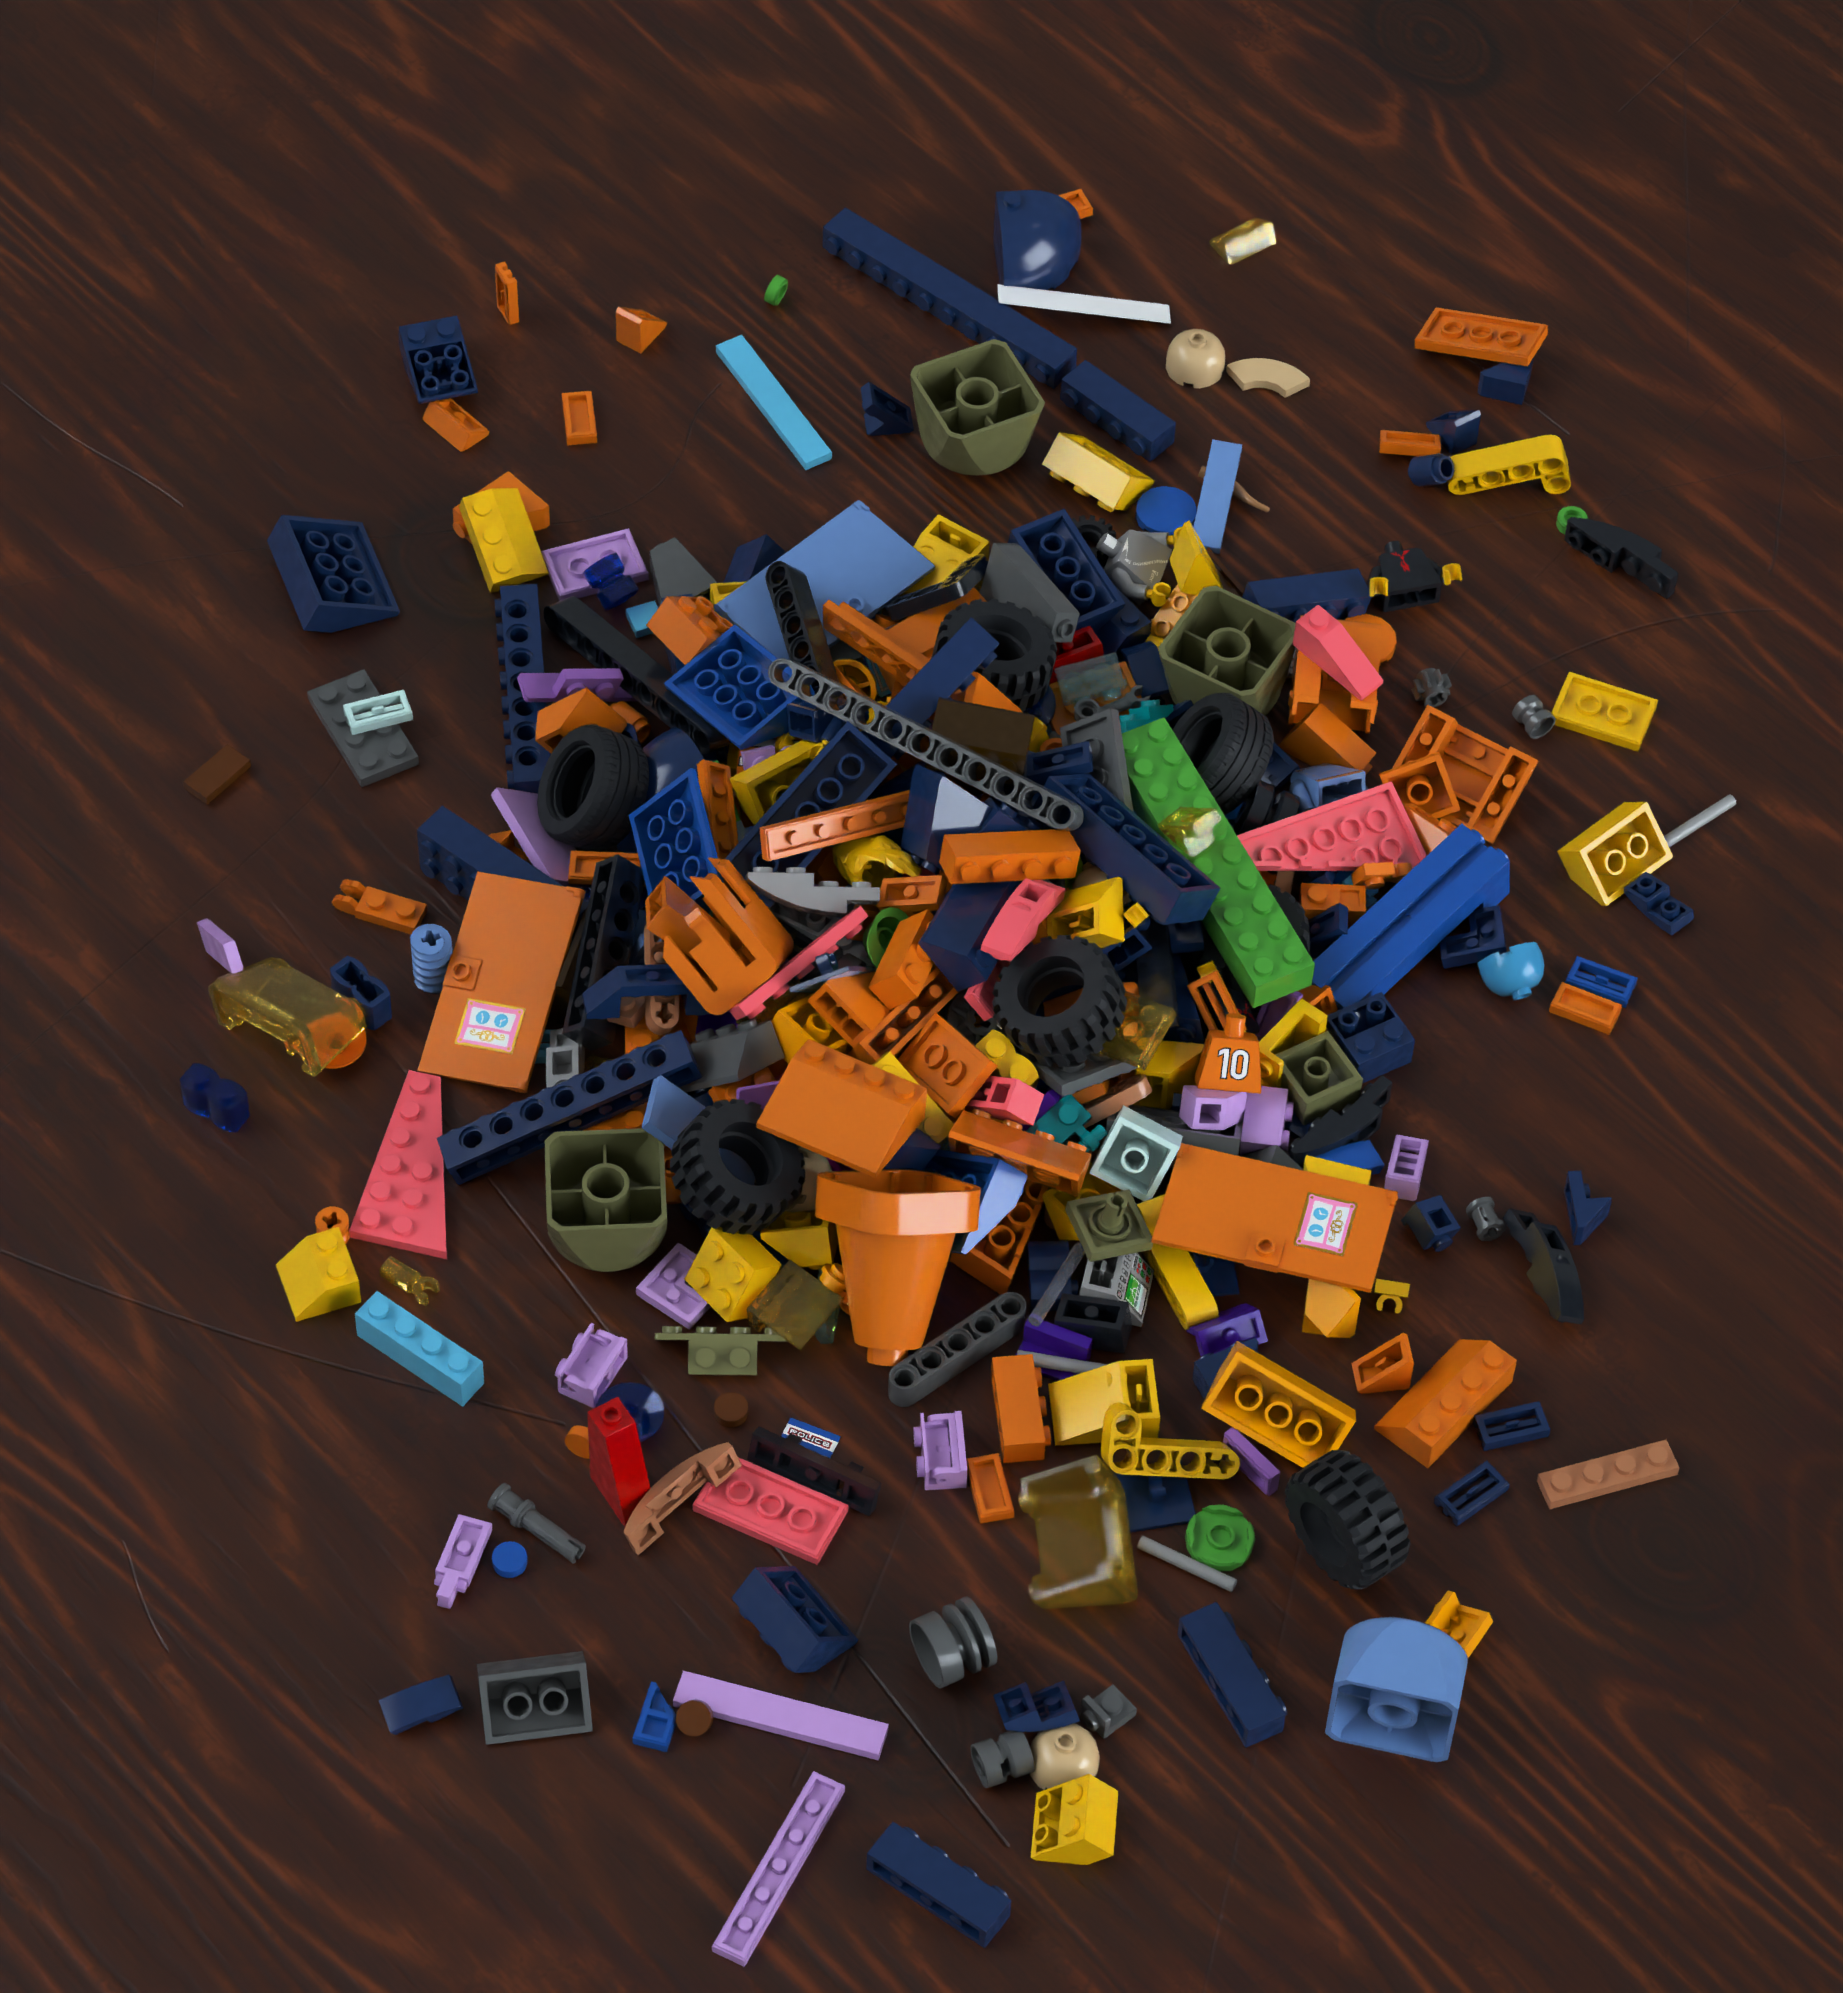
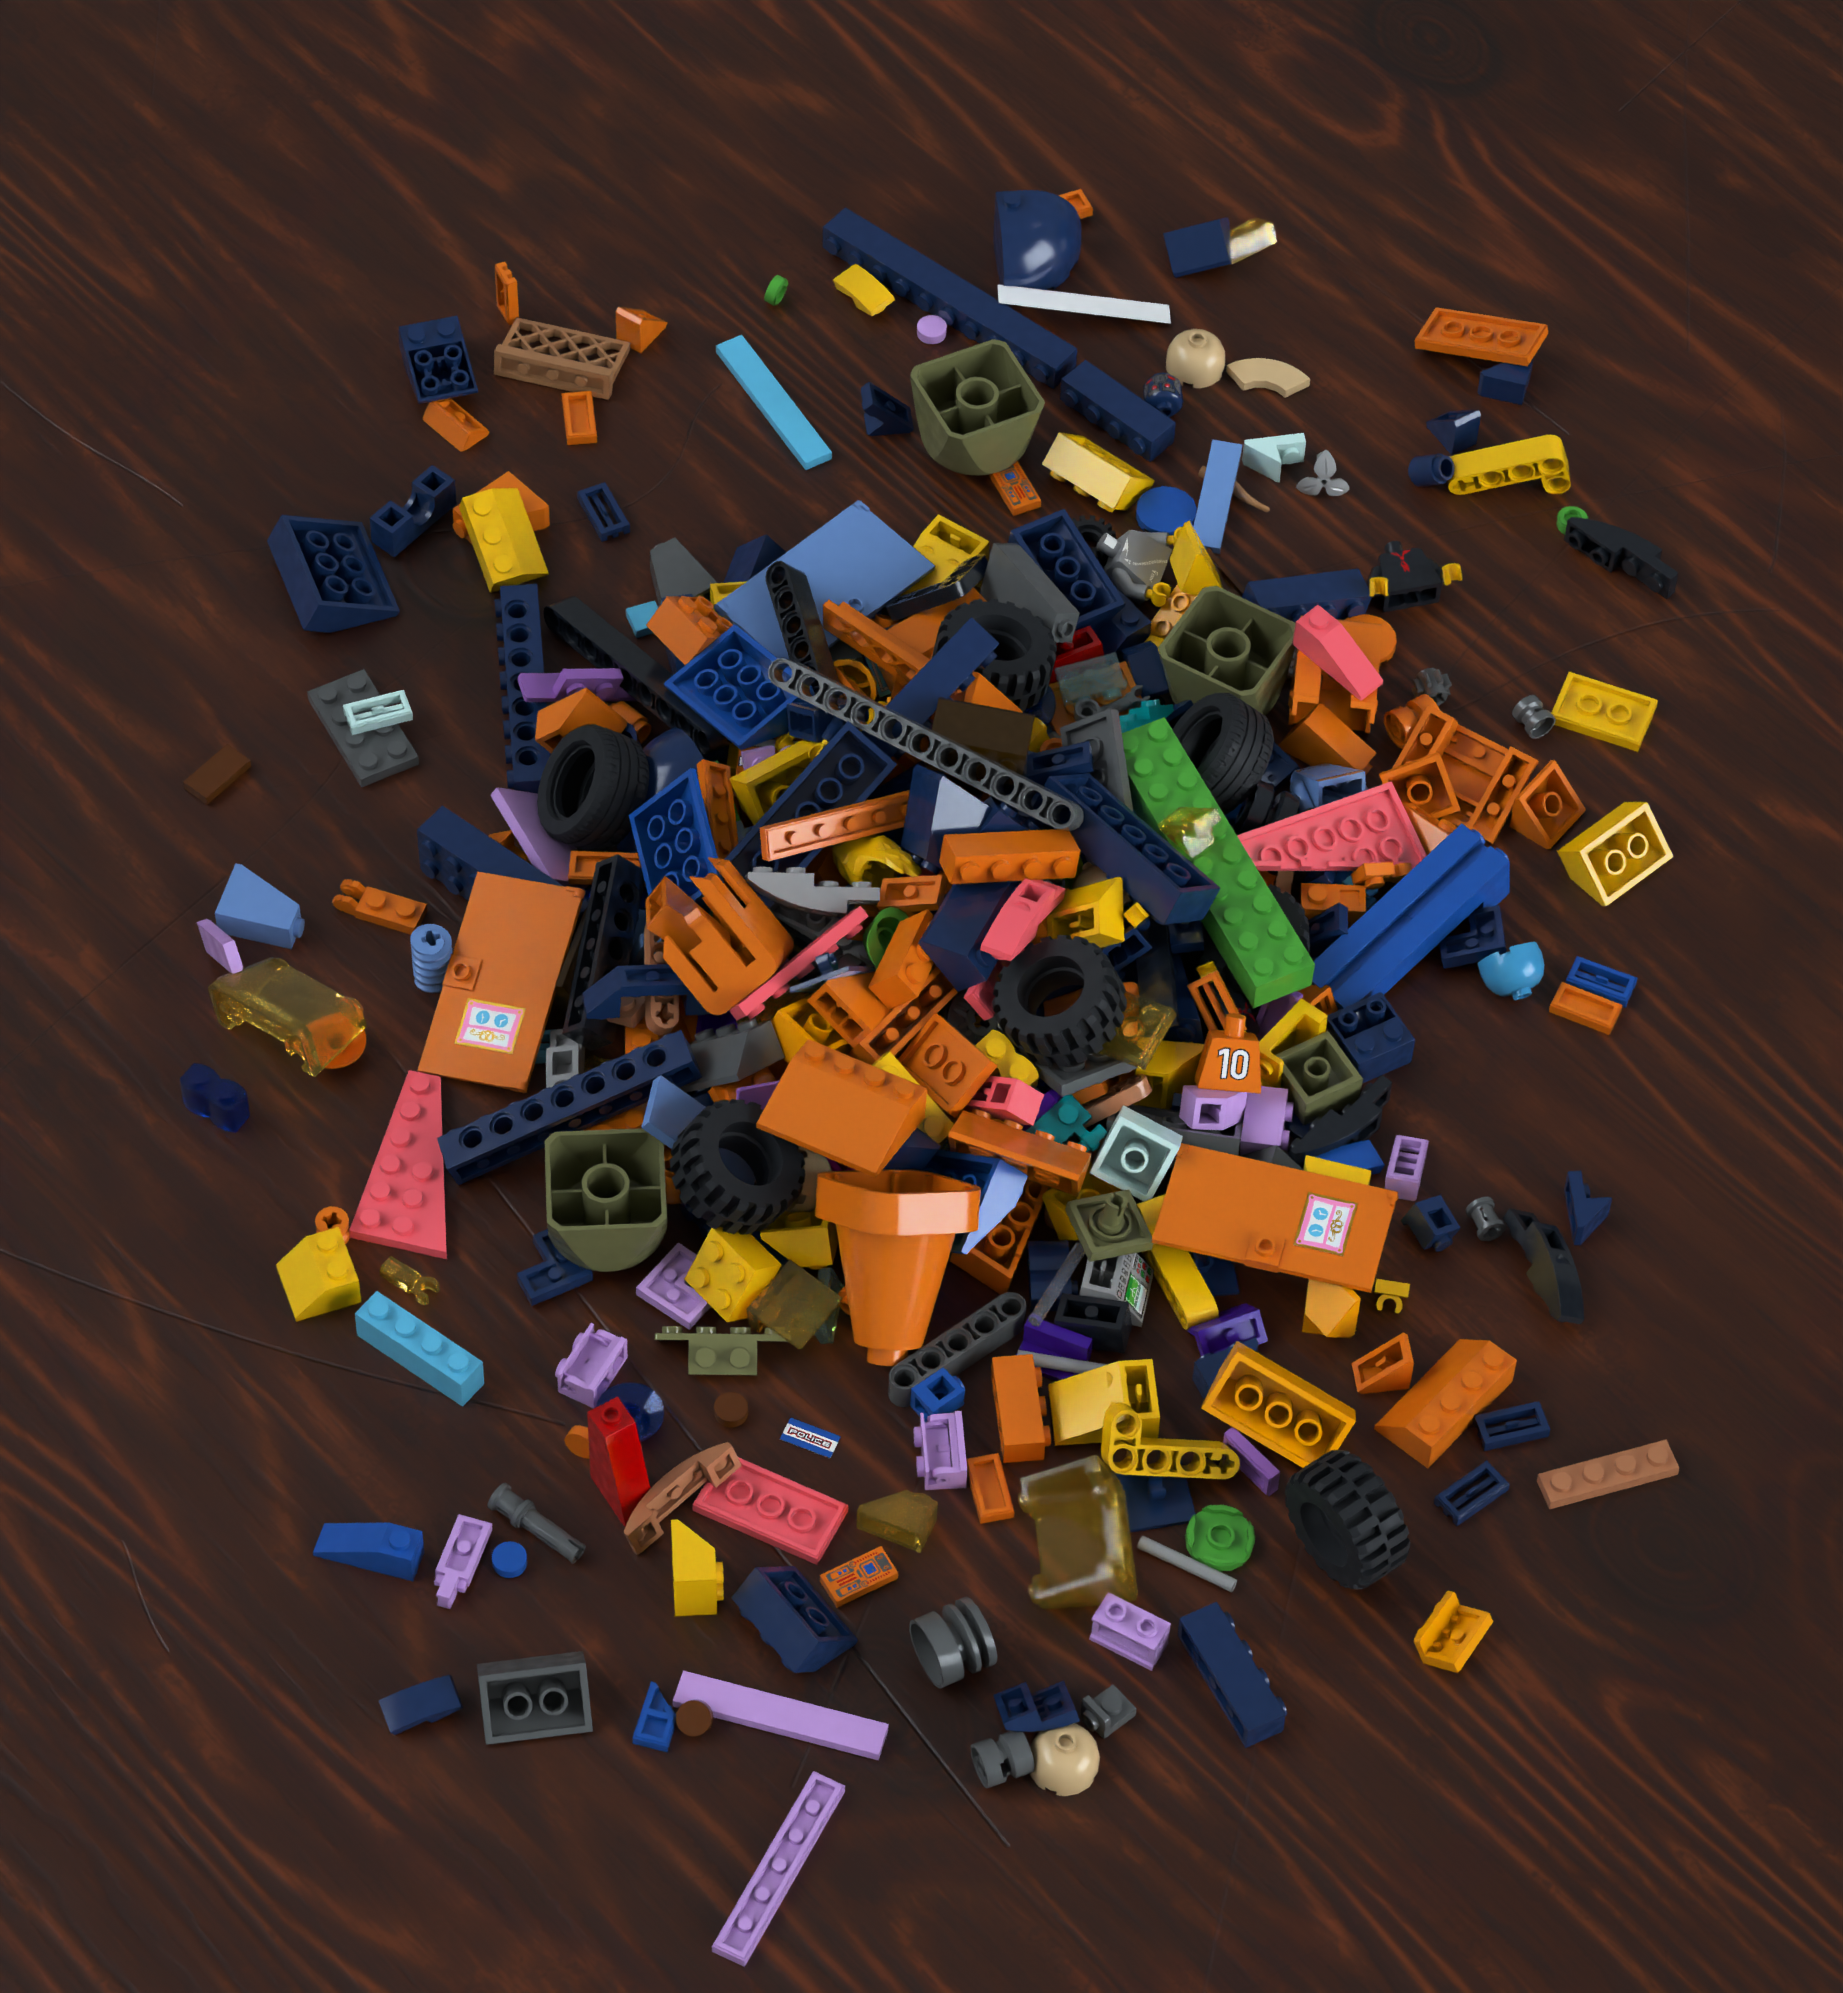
dark blue brick [330,956,392,1031] -> none
lavender tile [541,528,649,601] -> none
clear blue wheel [582,553,639,611] -> none
black hinge [747,1426,882,1516] -> none
light orange plate [819,1263,846,1294] -> none
dark blue brick [866,1822,1011,1948] -> none
yellow slope [1031,1774,1118,1865] -> none
medium blue piece [1325,1617,1468,1762] -> none
orange tile [1379,430,1441,456] -> none
dark blue slope [1624,872,1694,936] -> none
light grey bar [1664,794,1736,847] -> none
none -> medium blue slope [215,863,305,949]
none -> blue slope [313,1523,424,1582]
none -> dark blue arch [369,465,457,557]
none -> medium nougat fence [494,317,631,400]
none -> dark blue plate [517,1229,593,1306]
none -> dark blue tile [577,482,630,542]
none -> yellow slope [671,1519,724,1616]
none -> orange tile [820,1546,898,1608]
none -> yellow slope [833,263,895,316]
none -> clear yellow slope [857,1490,938,1553]
none -> blue brick [910,1367,966,1422]
none -> lavender tile [917,315,947,344]
none -> orange tile [989,461,1041,516]
none -> lavender hinge [1089,1592,1171,1671]
none -> dark blue head [1143,373,1183,417]
none -> dark blue slope [1163,217,1231,278]
none -> light aqua slope [1242,433,1306,482]
none -> light grey plant [1296,449,1349,496]
none -> orange wheel [1384,694,1440,749]
none -> orange slope [1509,760,1586,849]

